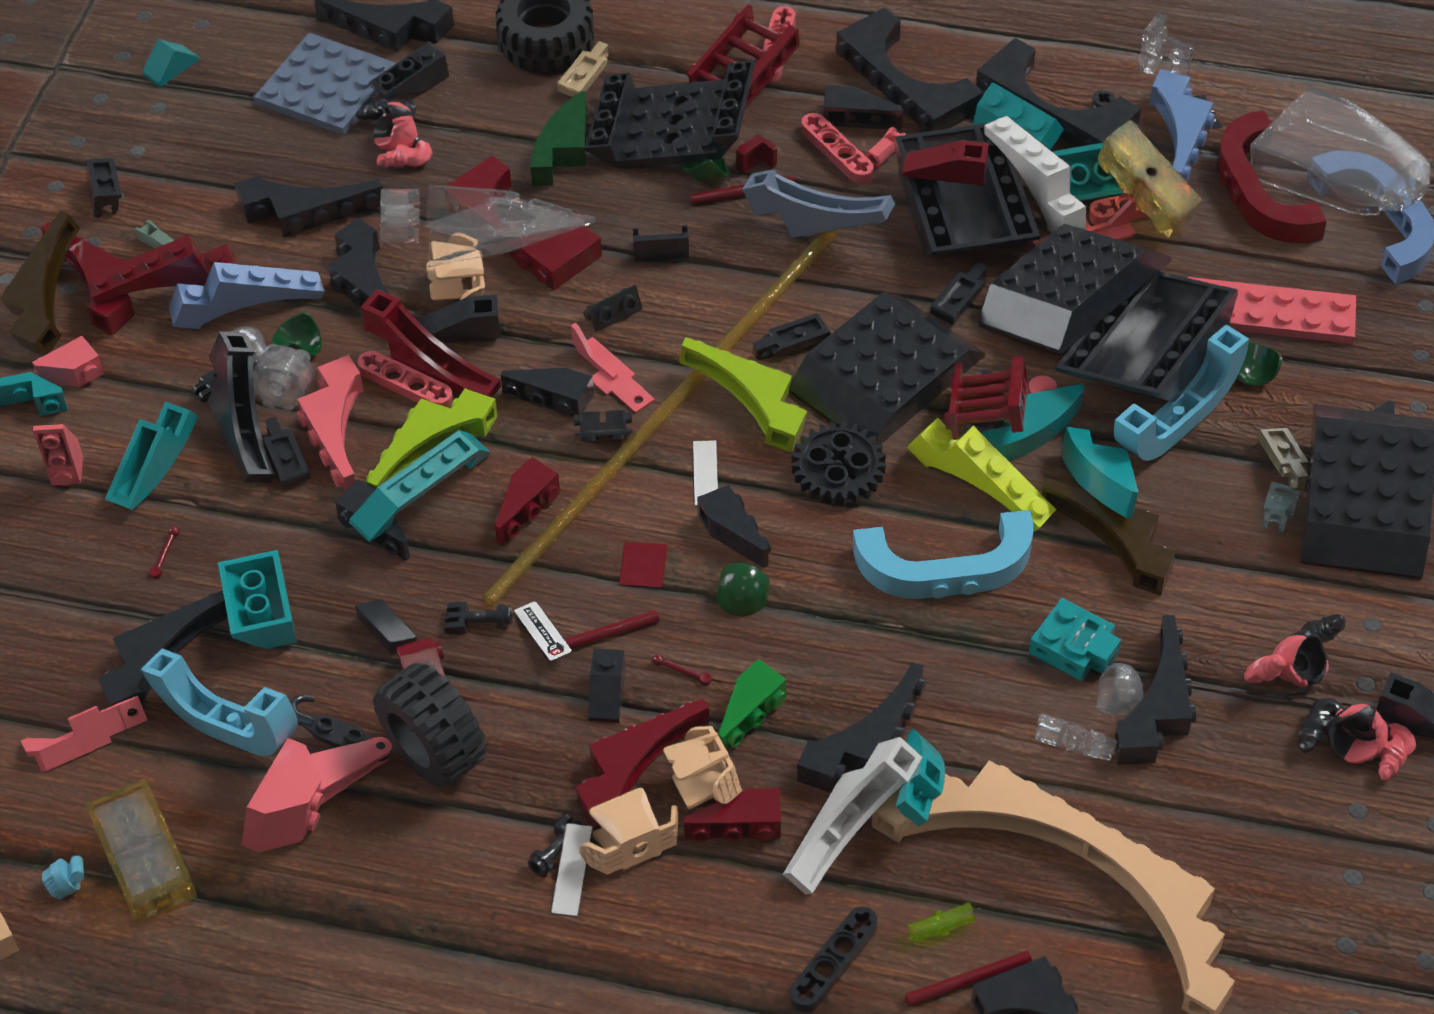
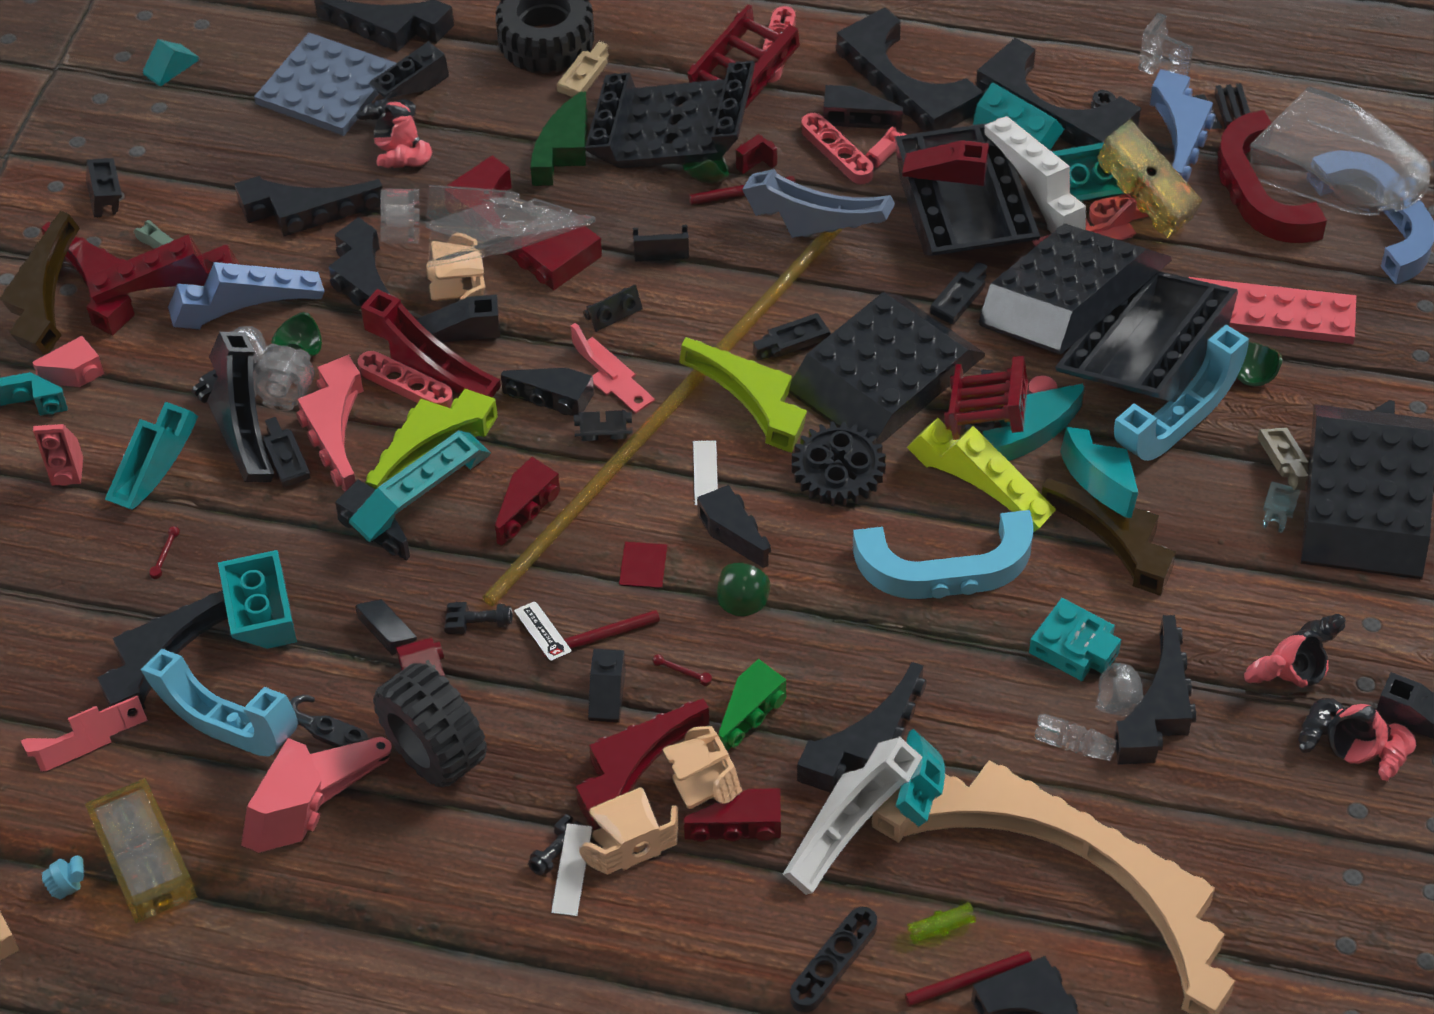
none -> black tile [1214,83,1250,129]

